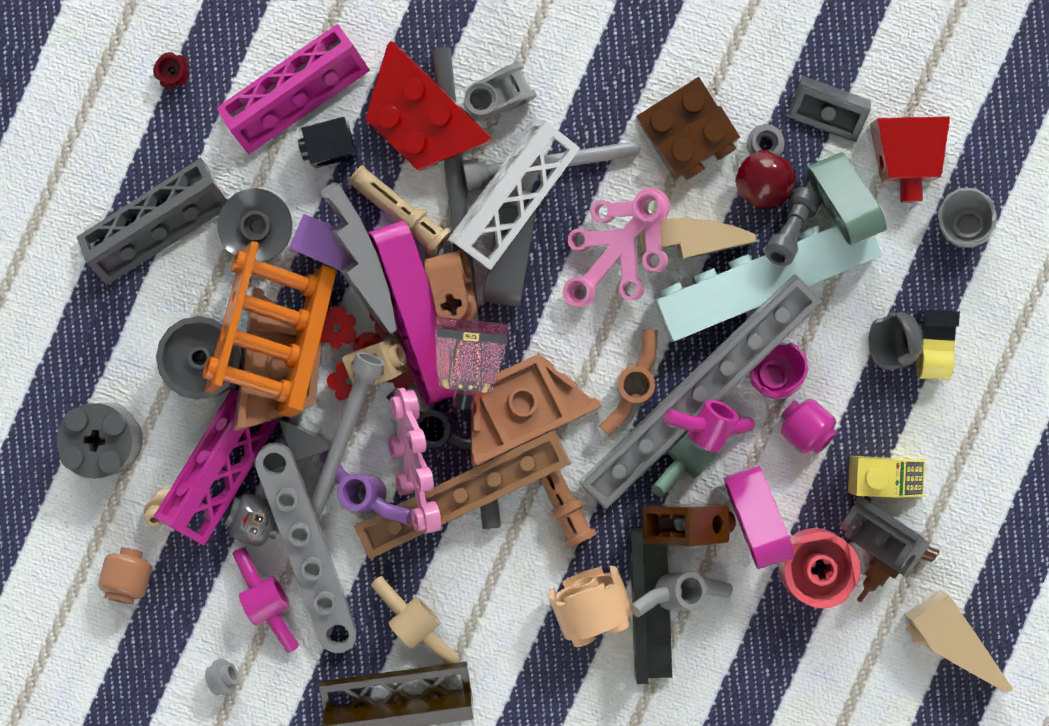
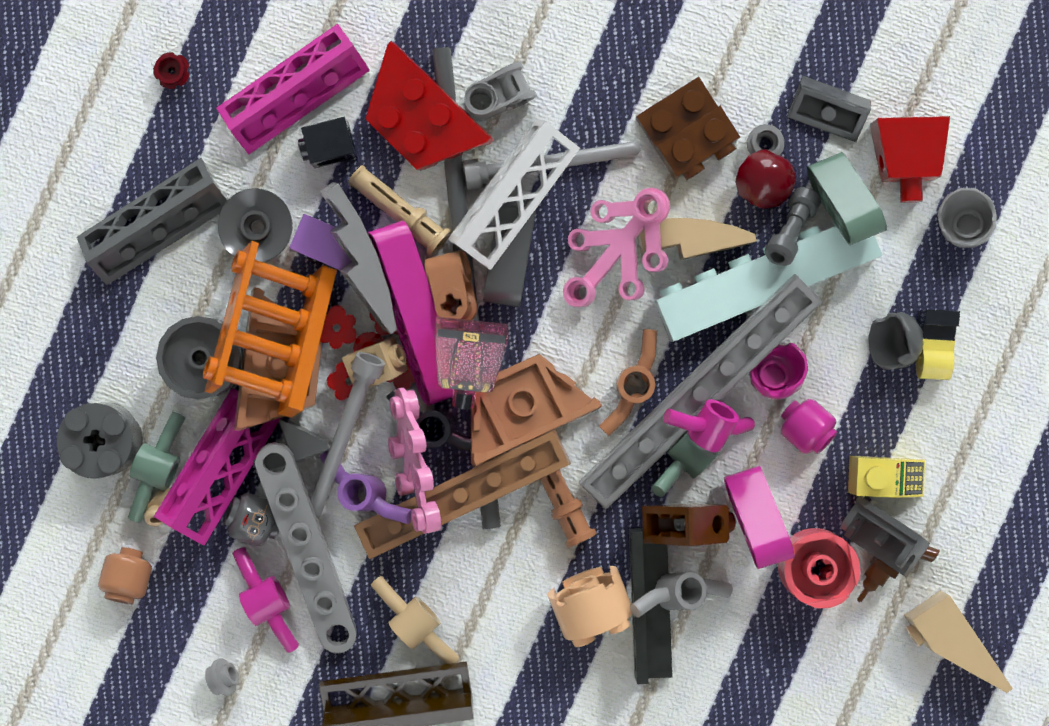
none -> sand green piece [128,412,185,522]

